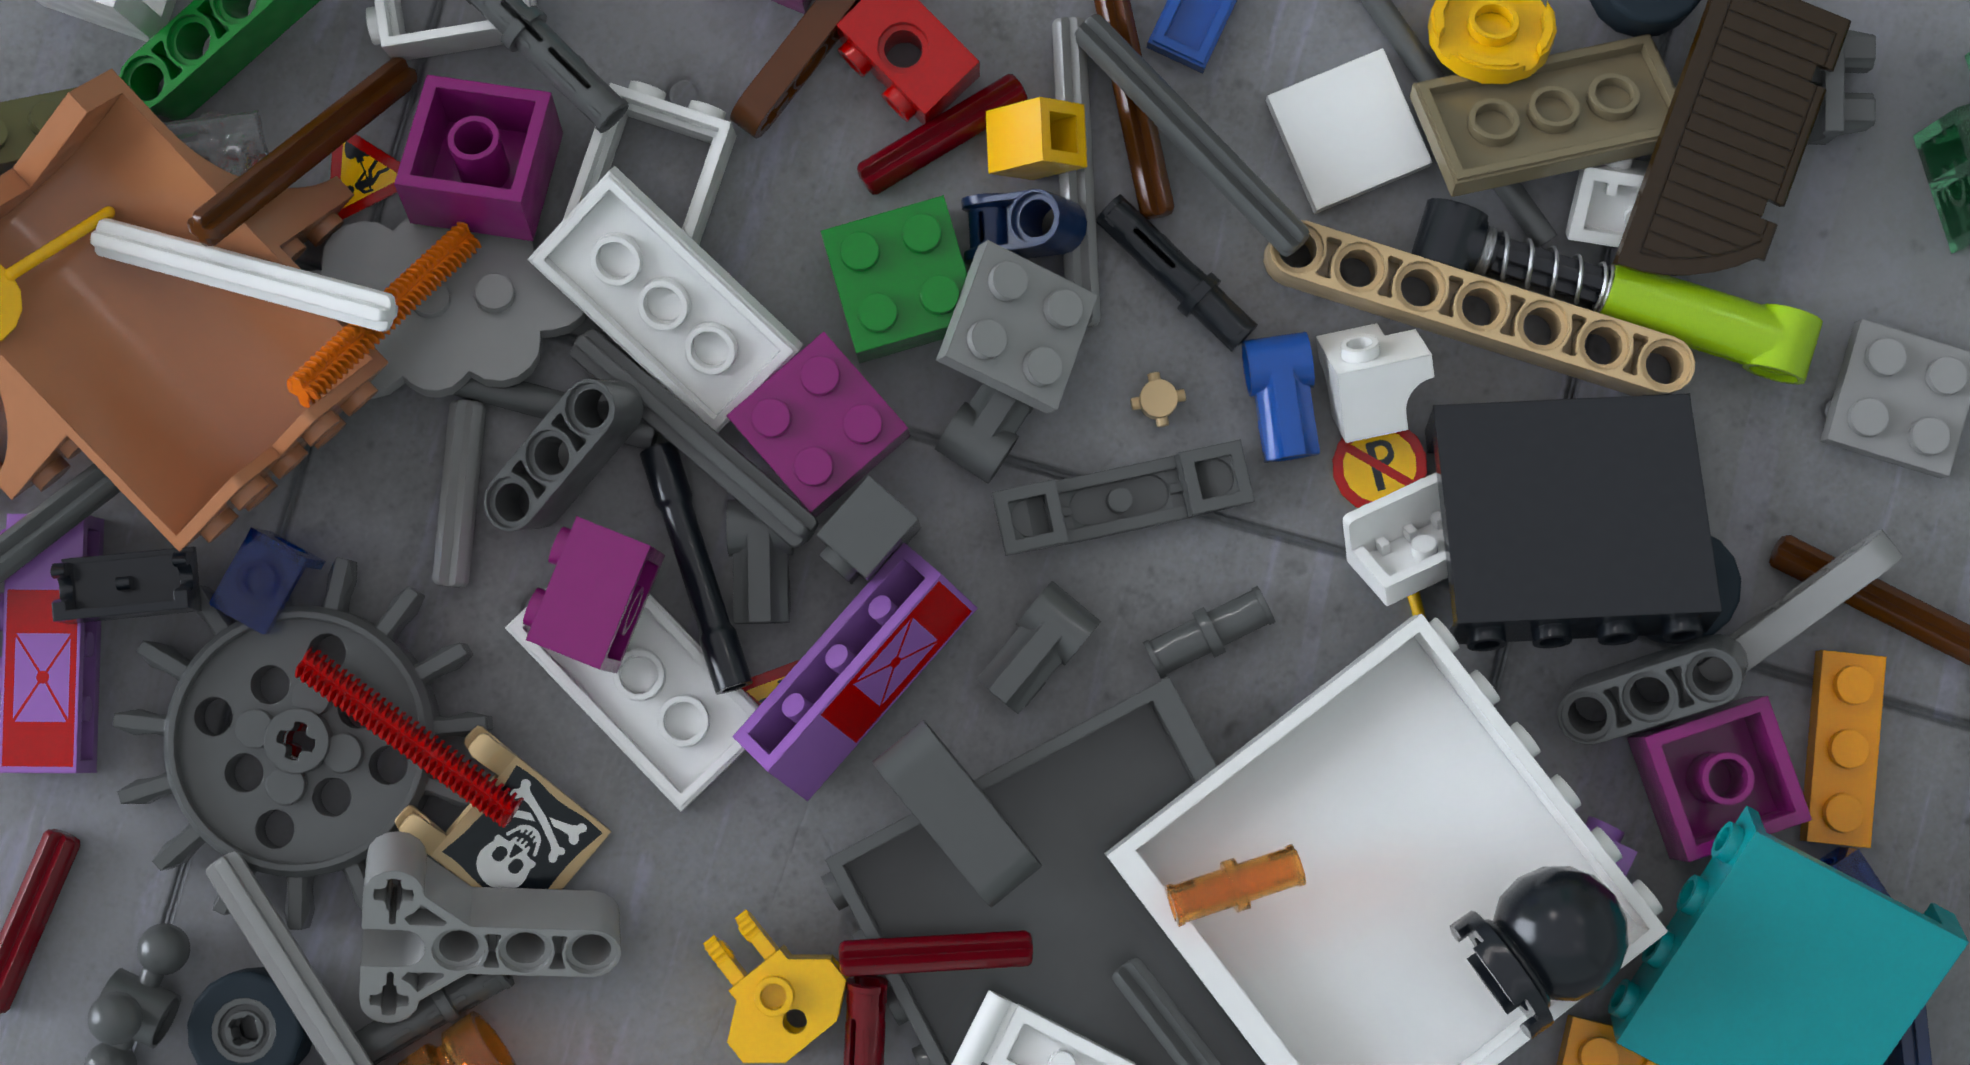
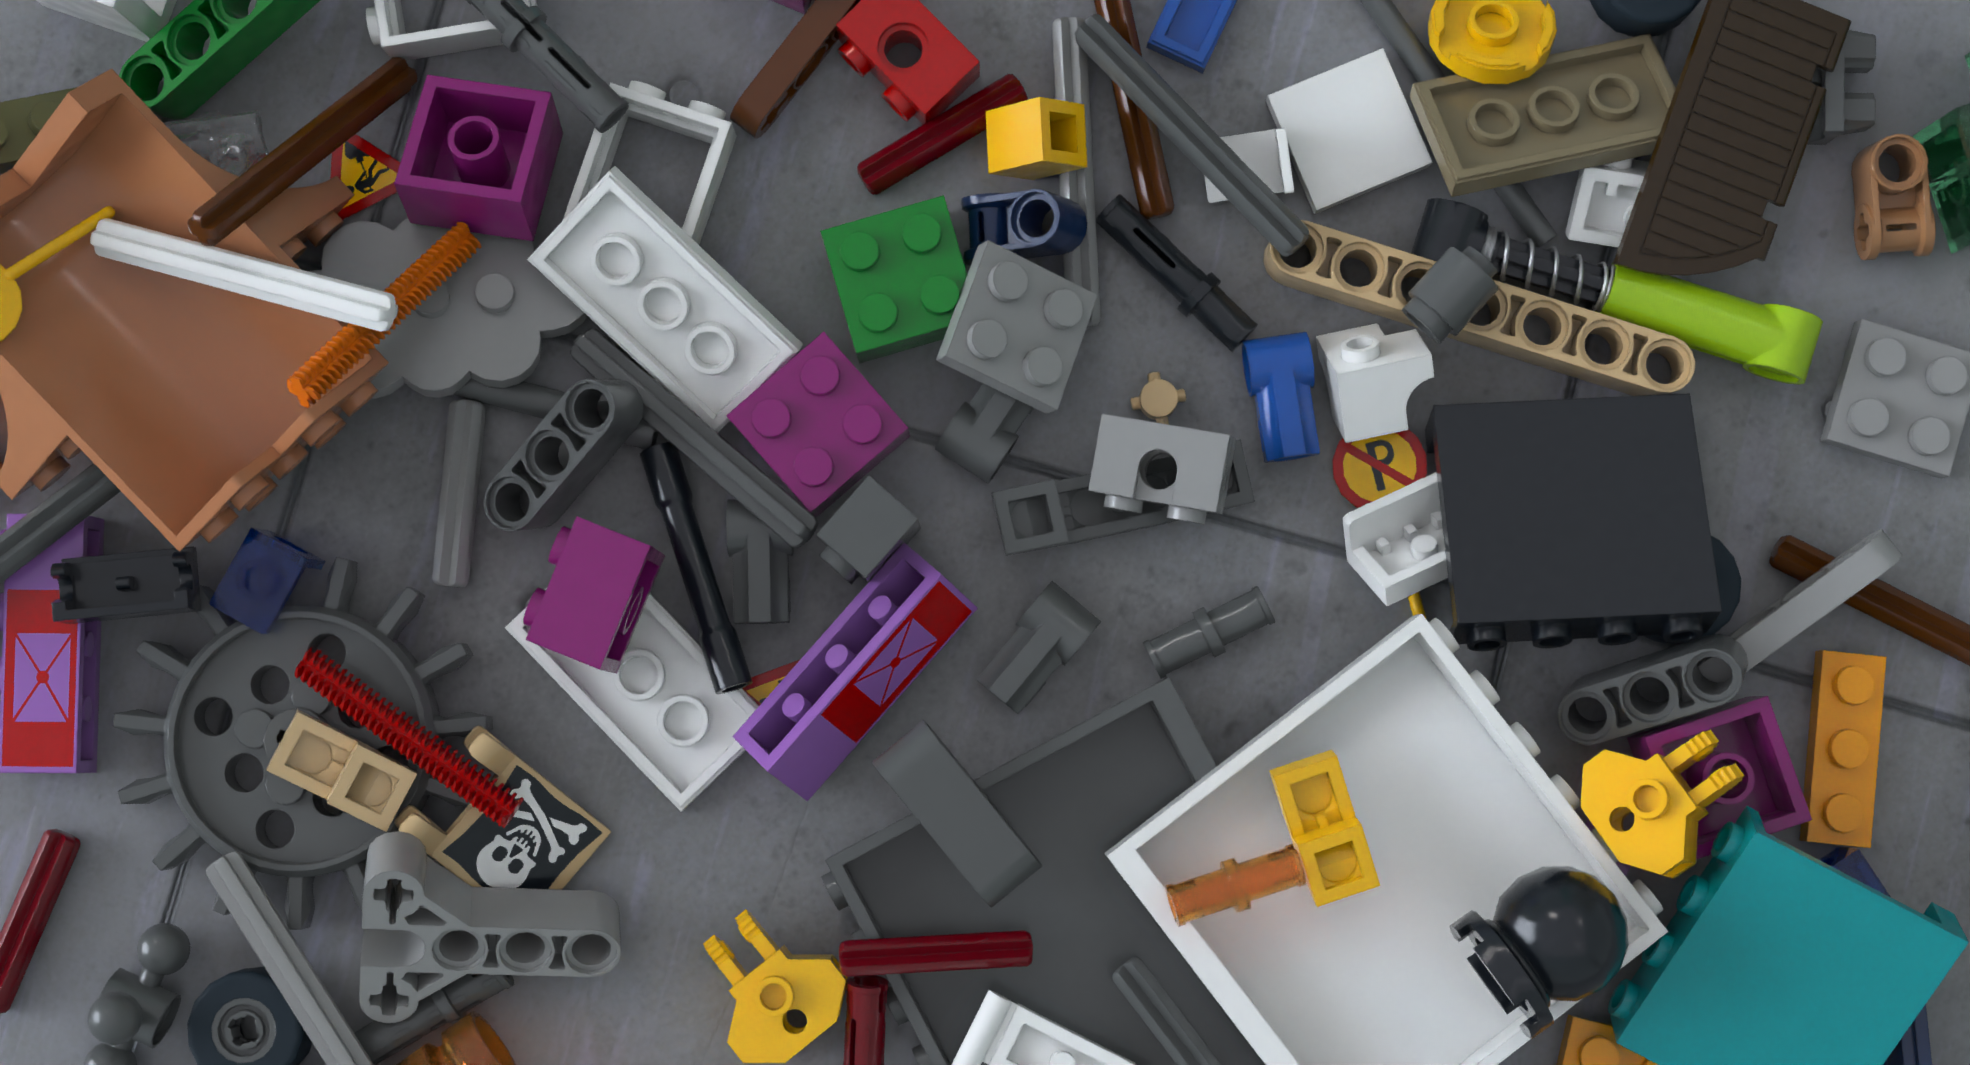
none -> tan slope [267,710,417,832]
none -> light grey brick [1088,414,1236,524]
none -> white bracket [1204,128,1294,203]
none -> yellow slope [1269,749,1380,907]
none -> dark grey brick [1402,246,1498,344]
none -> yellow hinge [1581,729,1745,879]
none -> medium nougat piece [1851,134,1936,261]

